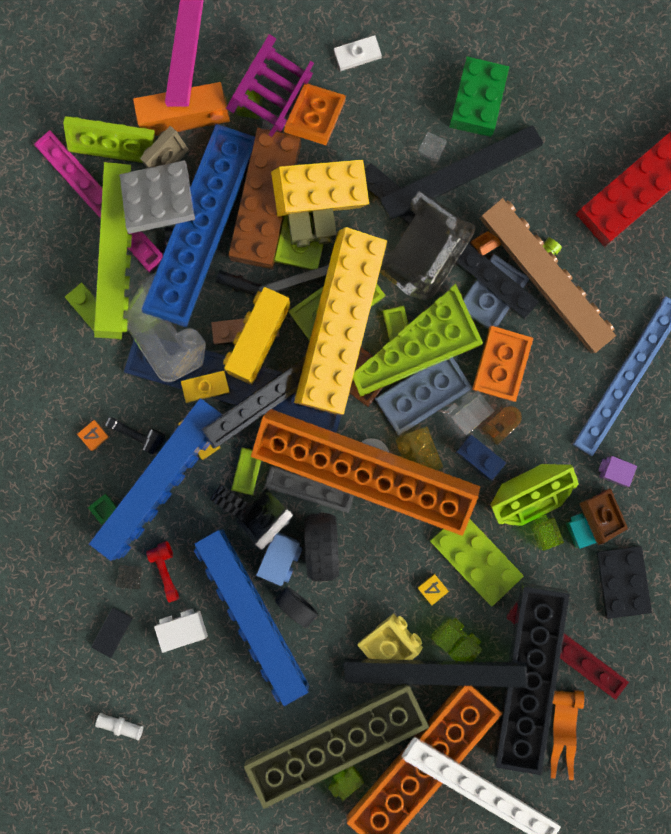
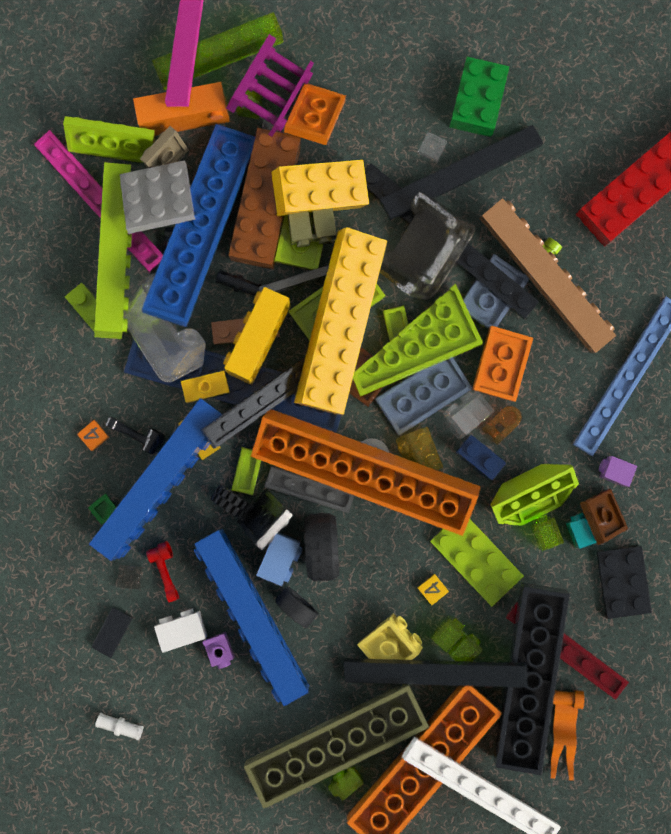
white plate [334,35,382,71] -> none
orange tile [470,231,501,256] -> none
none -> clear neon green brick [152,12,284,90]
none -> medium lavender brick [203,632,235,669]

